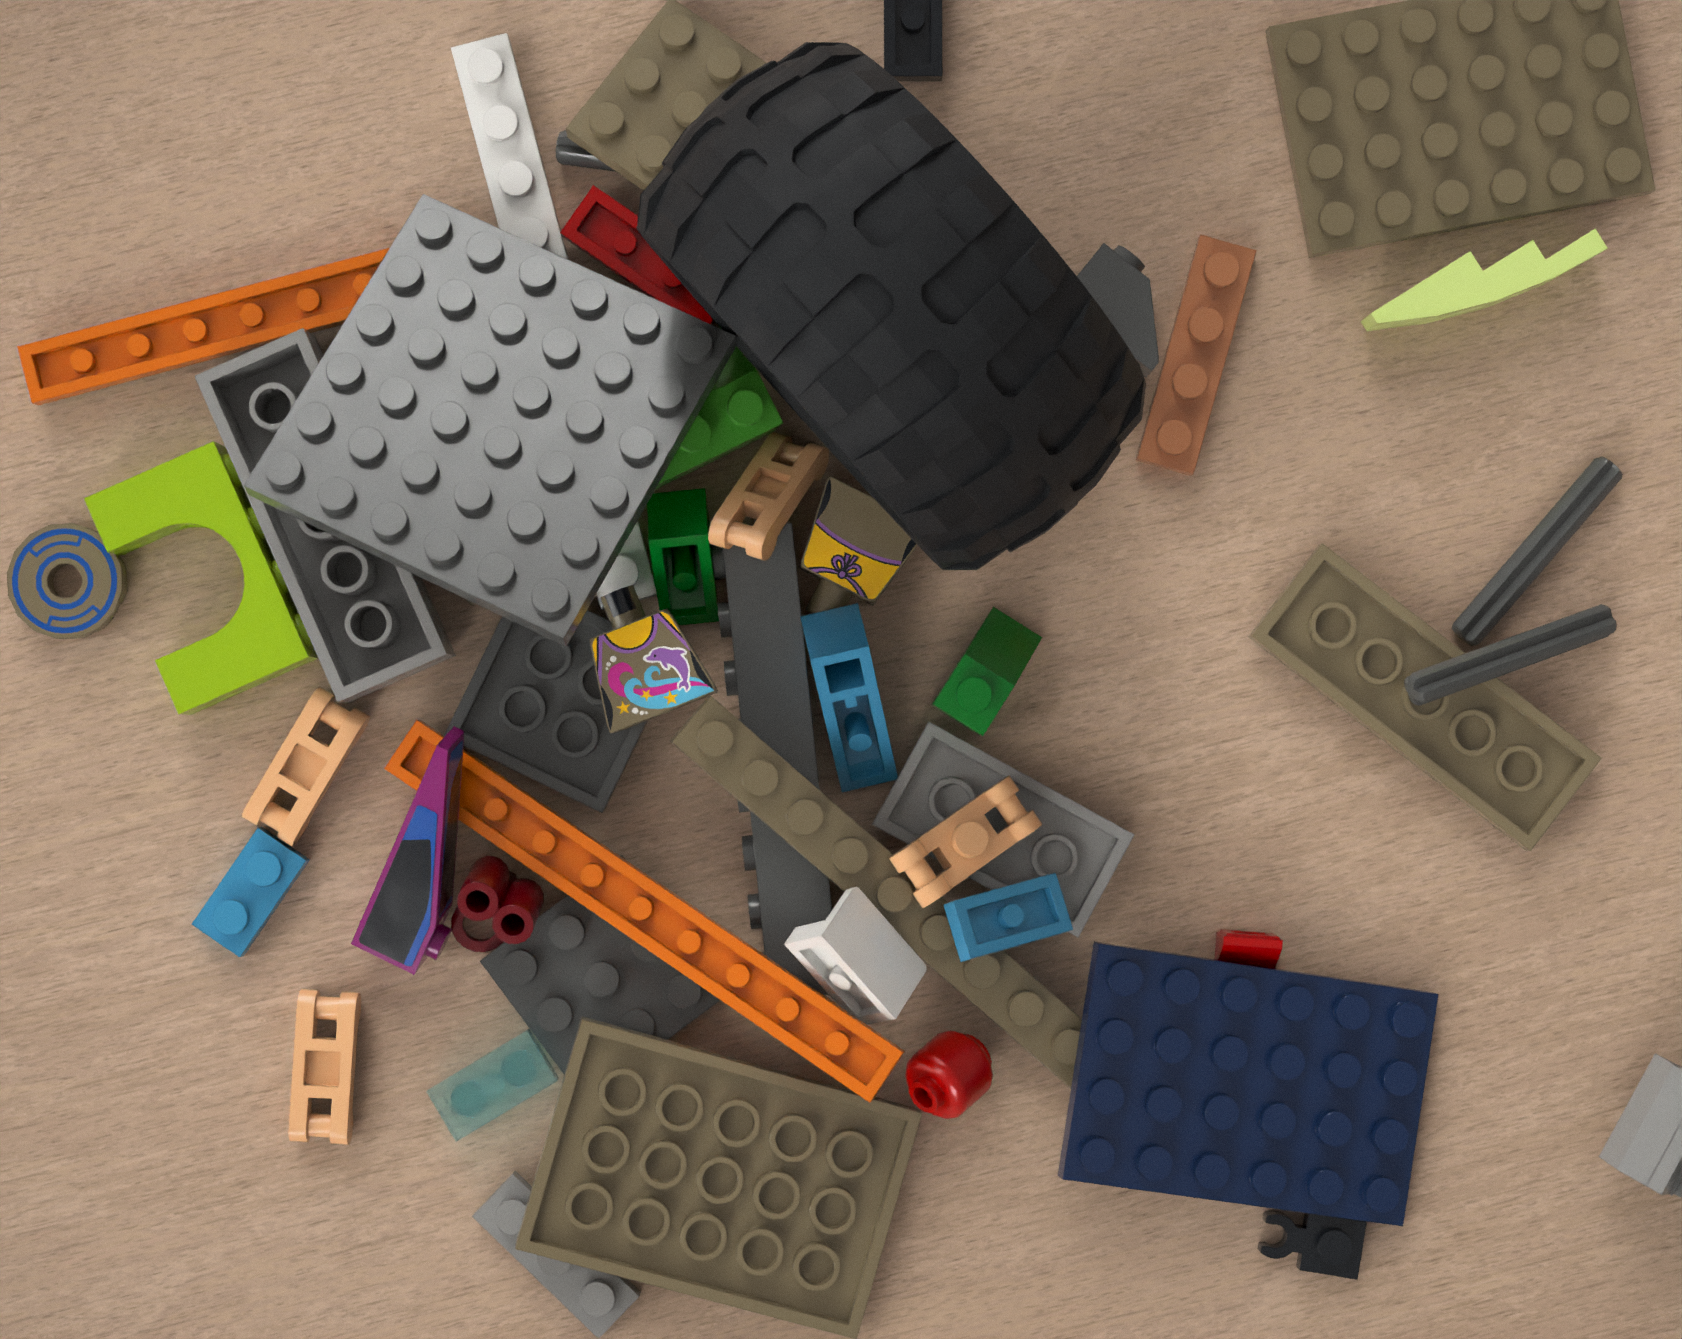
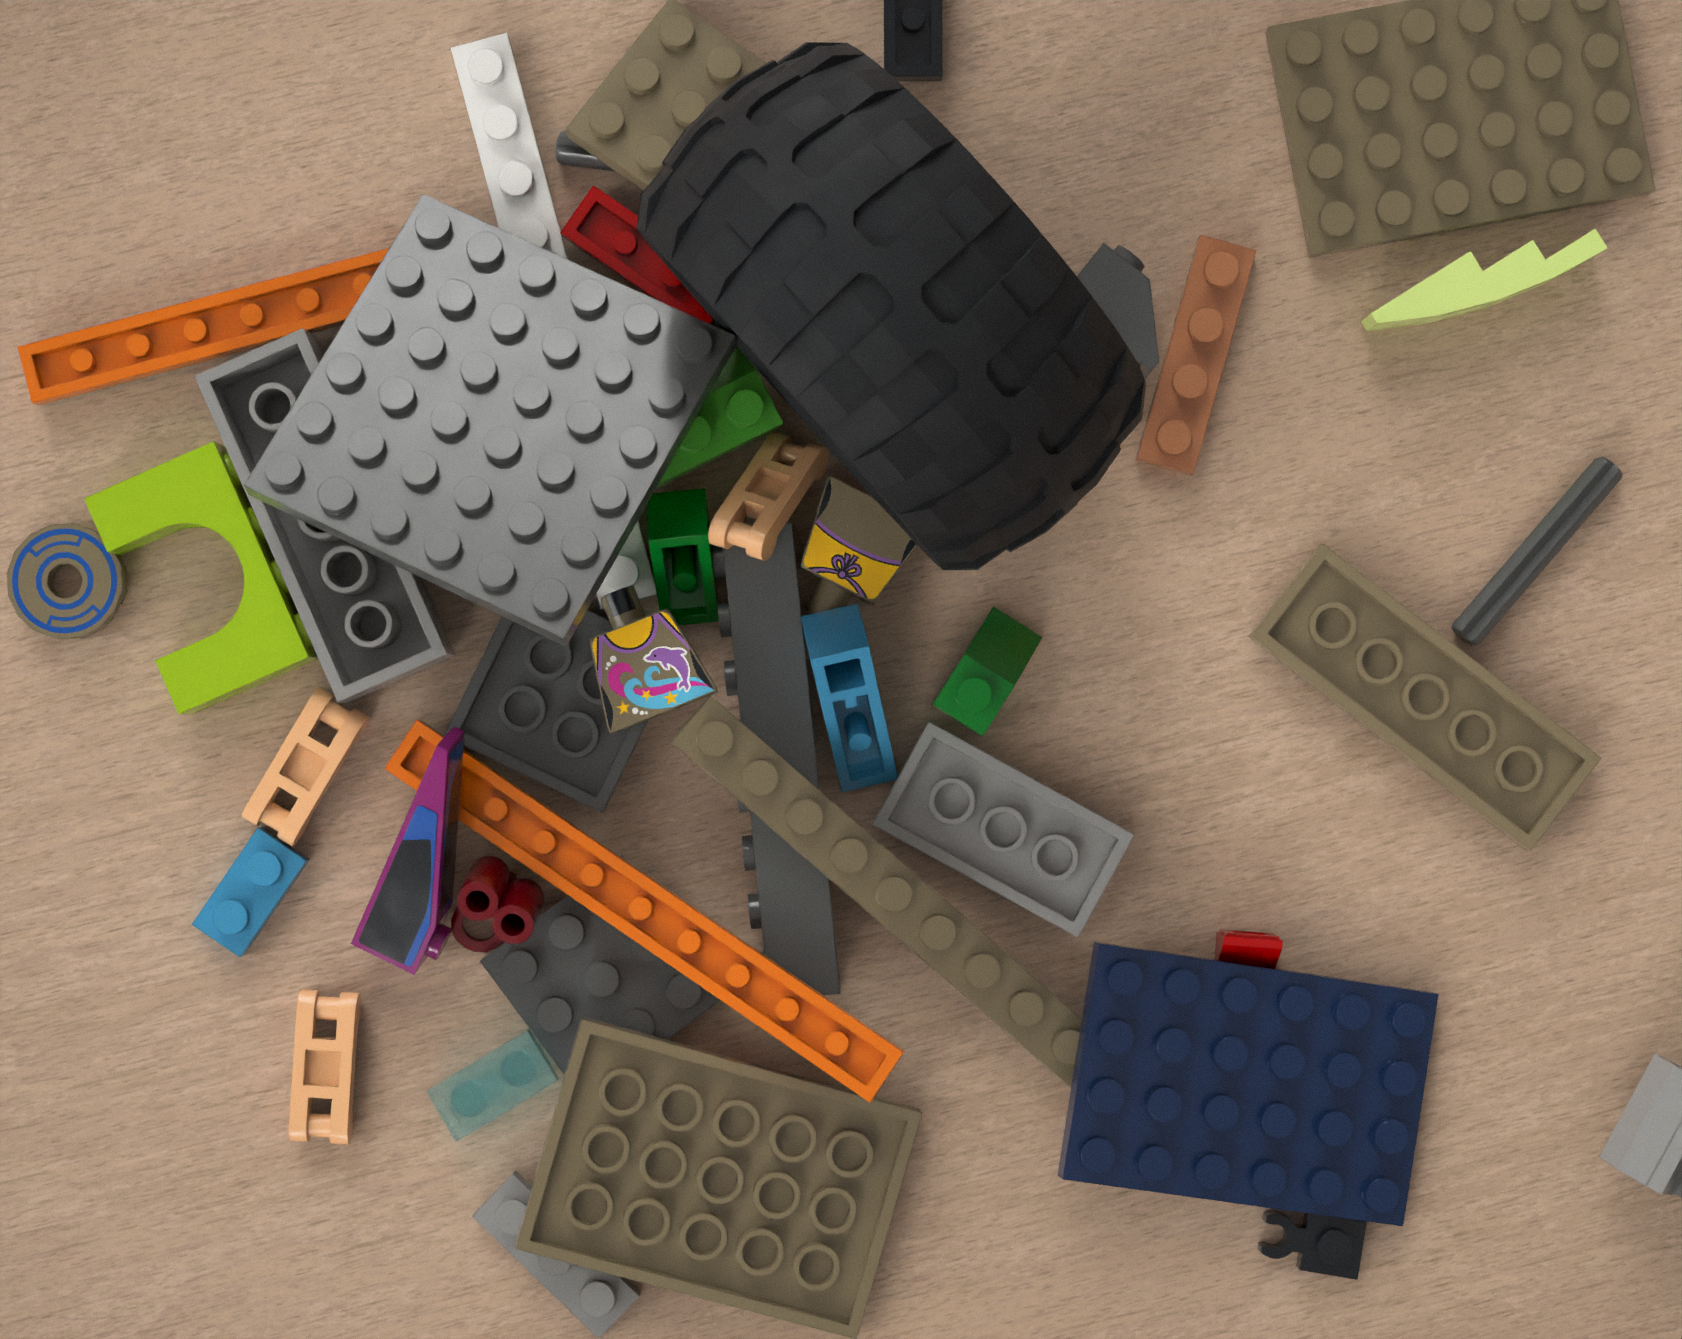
white panel [784,887,927,1025] -> none
light nougat plate [889,775,1042,908] -> none
red head [905,1030,993,1119] -> none
dark azure plate [943,873,1073,962] -> none
dark grey axle [1404,604,1617,706] -> none

